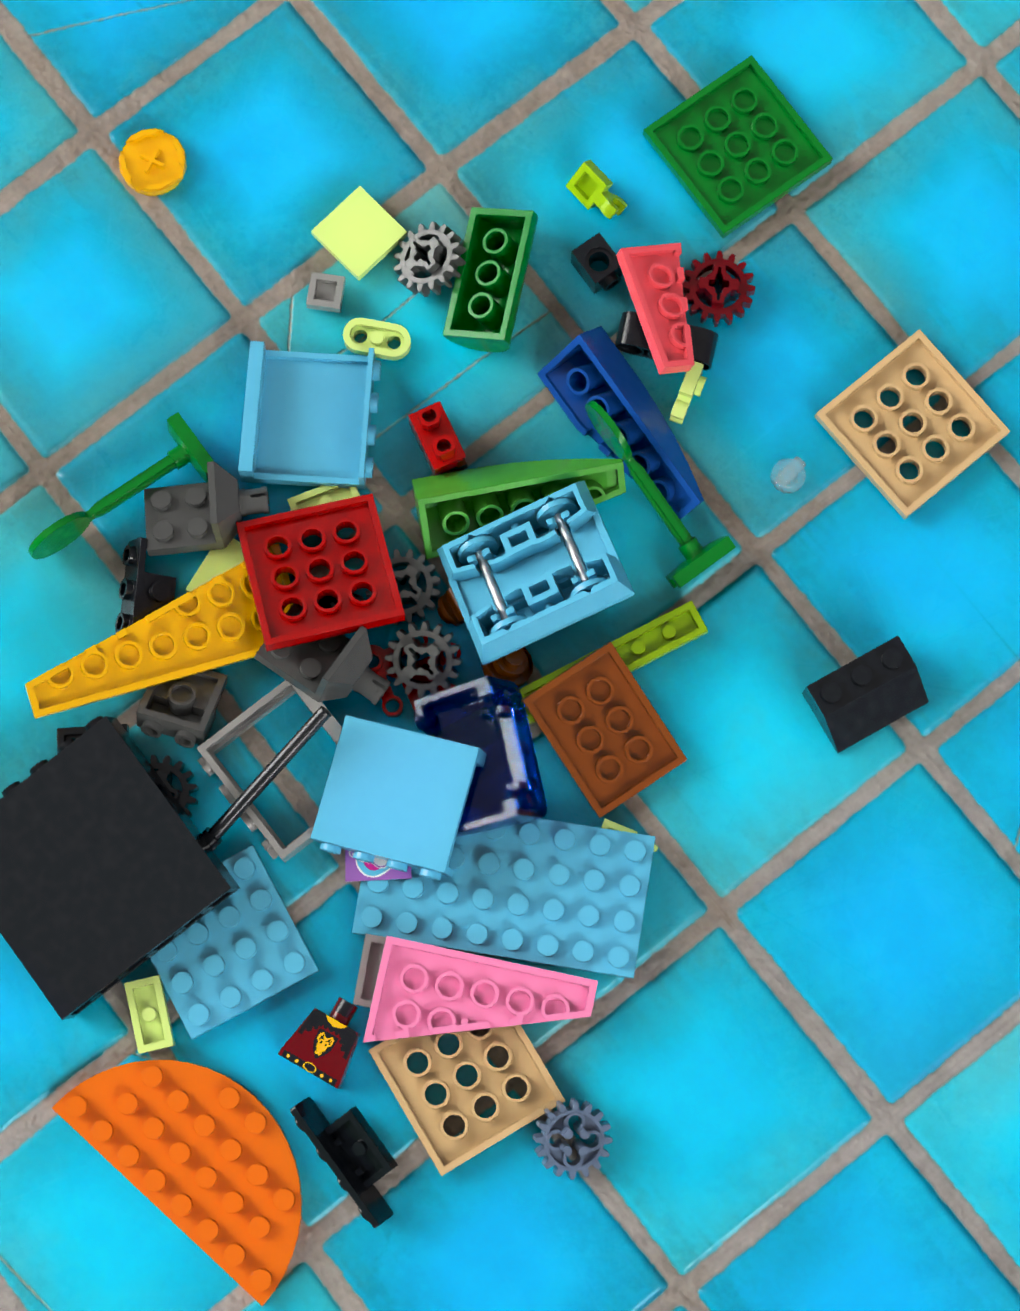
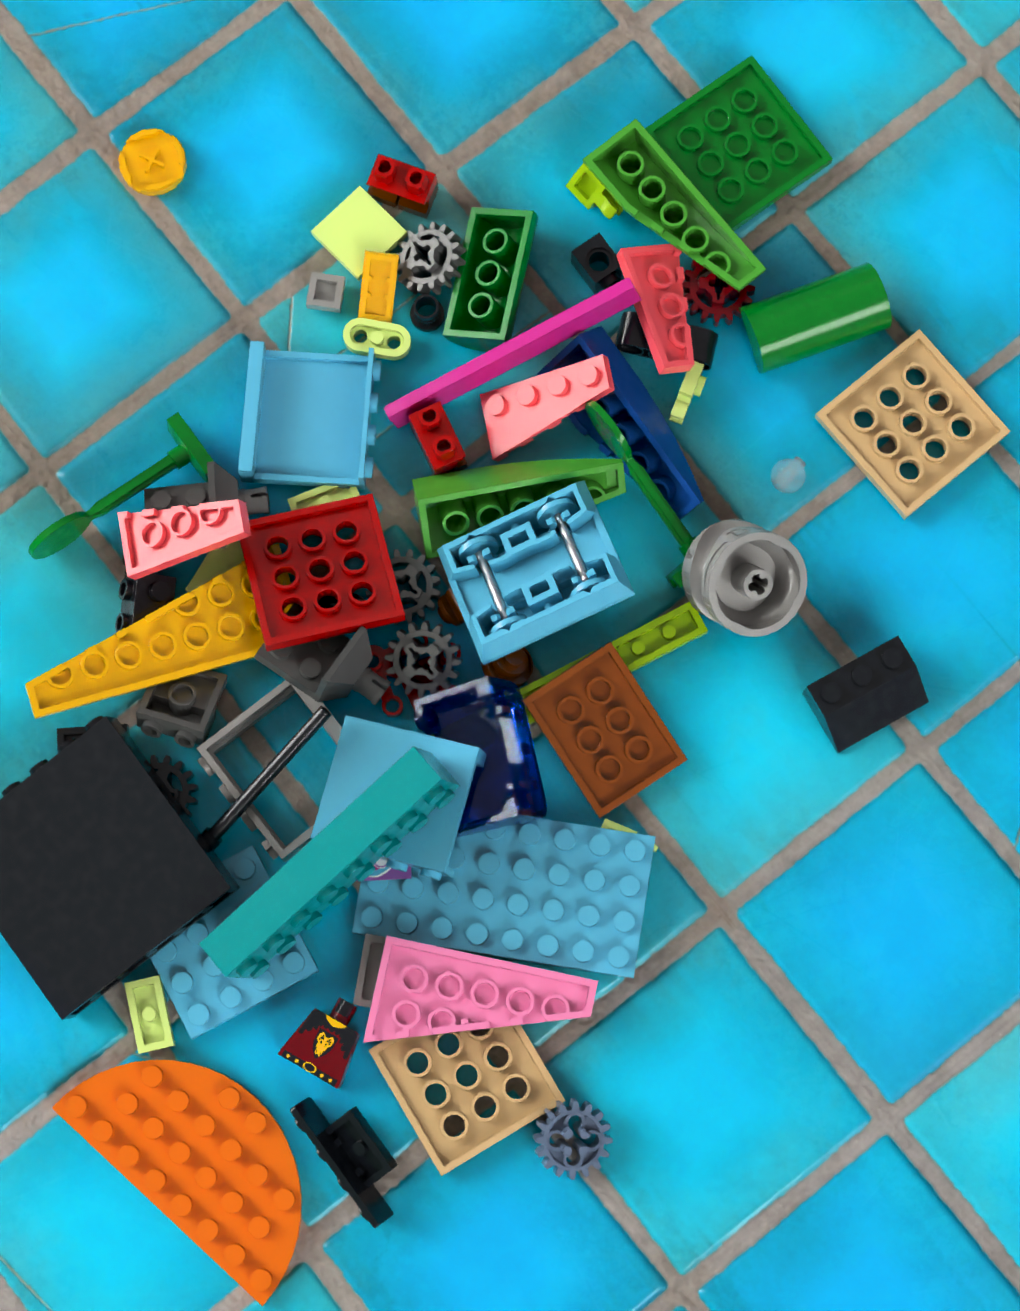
none -> wing [117,499,252,580]
none -> teal brick [199,746,460,979]
none -> yellow plate [358,250,400,323]
none -> red hips [366,154,439,219]
none -> dark pink tile [384,278,641,429]
none -> black piece [410,294,444,332]
none -> wing [480,354,615,462]
none -> bright green wedge [583,119,766,291]
none -> light grey piece [682,519,807,637]
none -> green brick [739,263,892,374]

